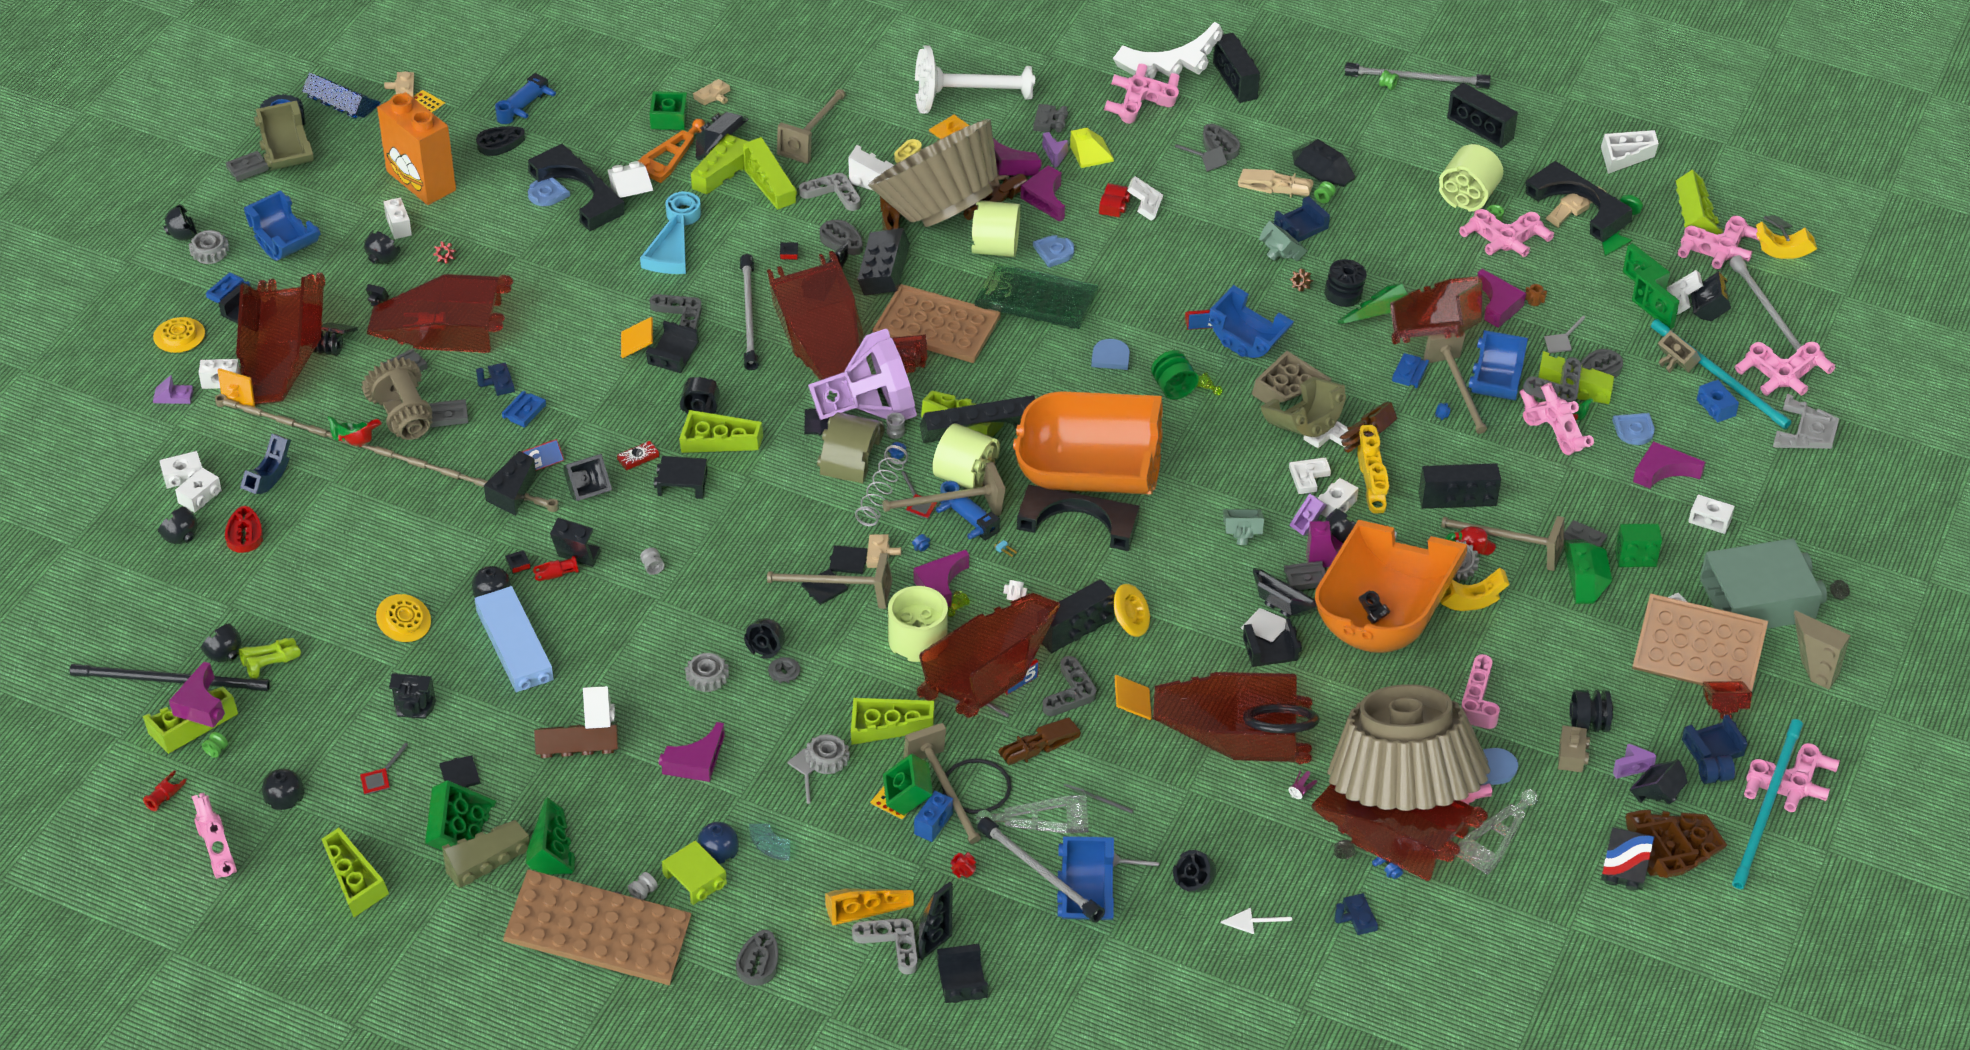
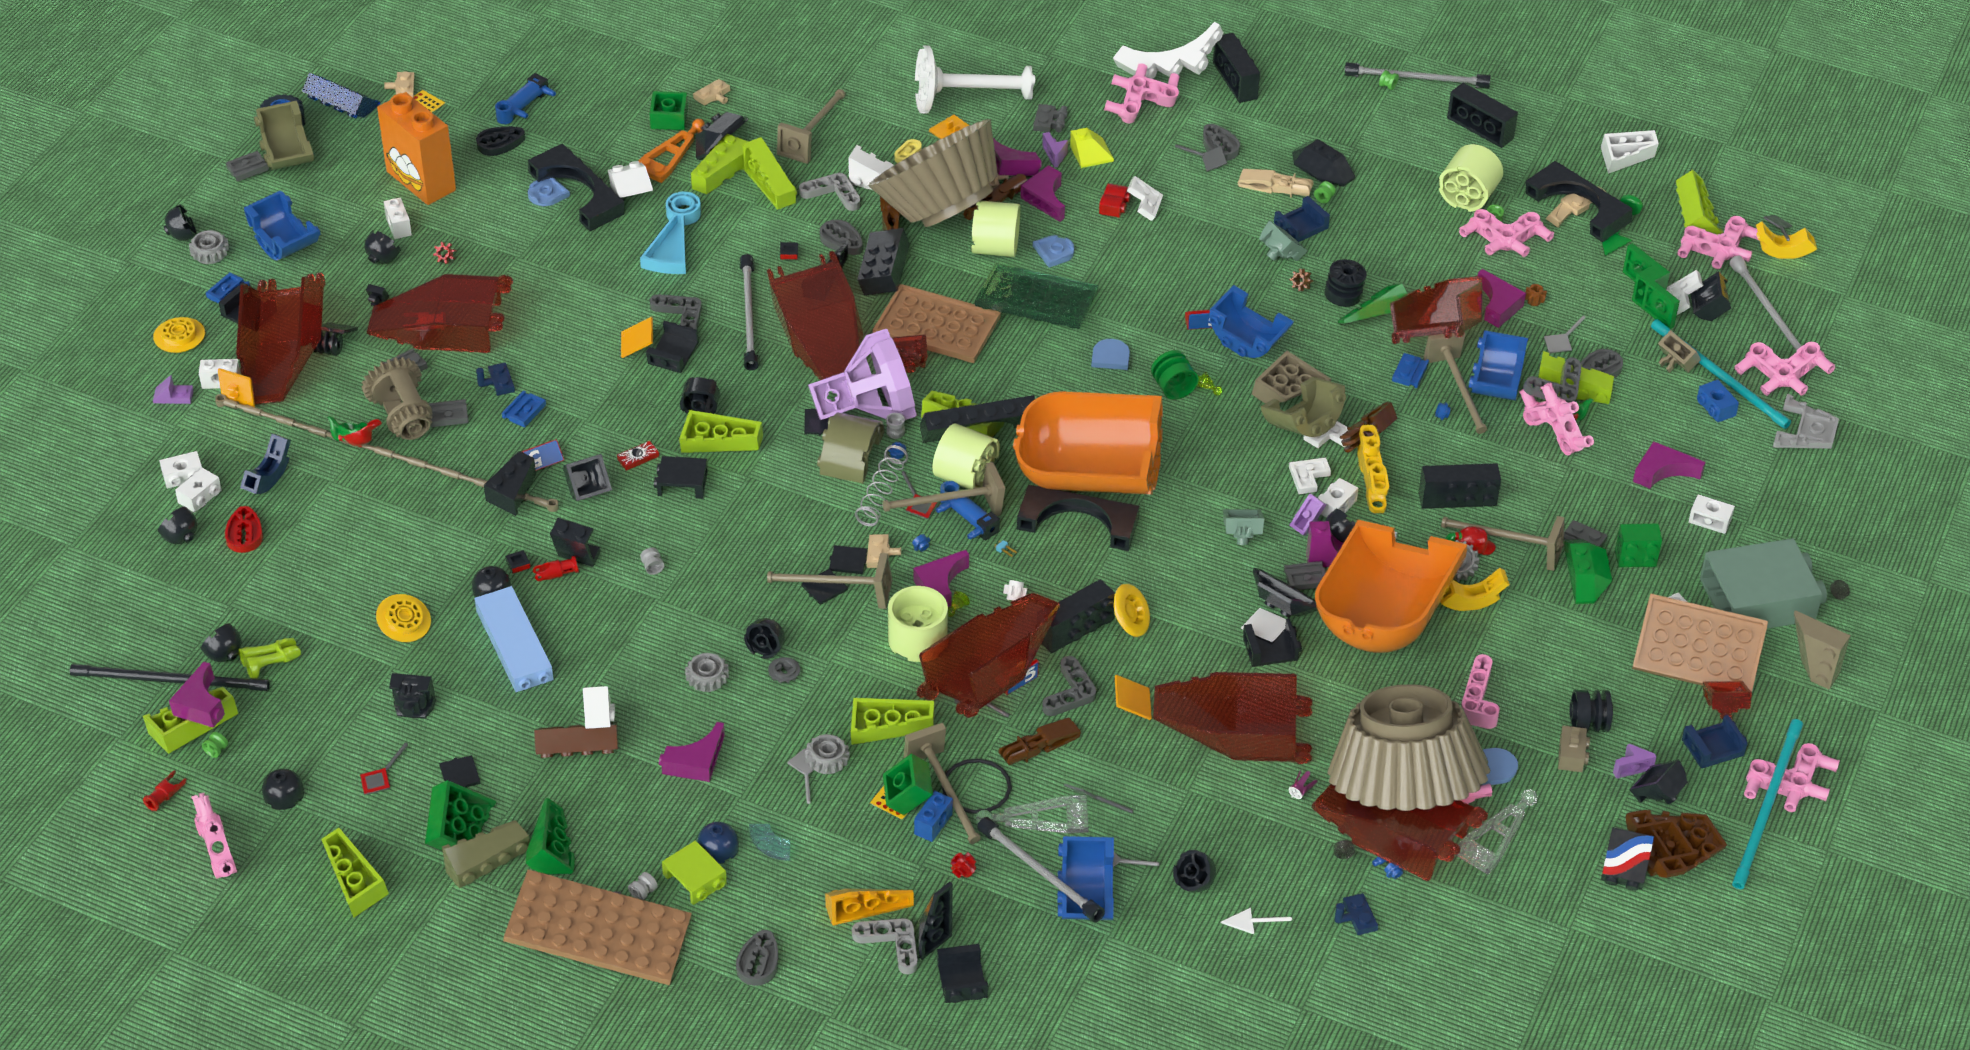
black wedge [1243,703,1320,733] -> none
black plate [1358,590,1391,624] -> none
medium blue tile [1612,413,1655,445] -> none
dark blue wheel [1698,754,1735,784] -> none

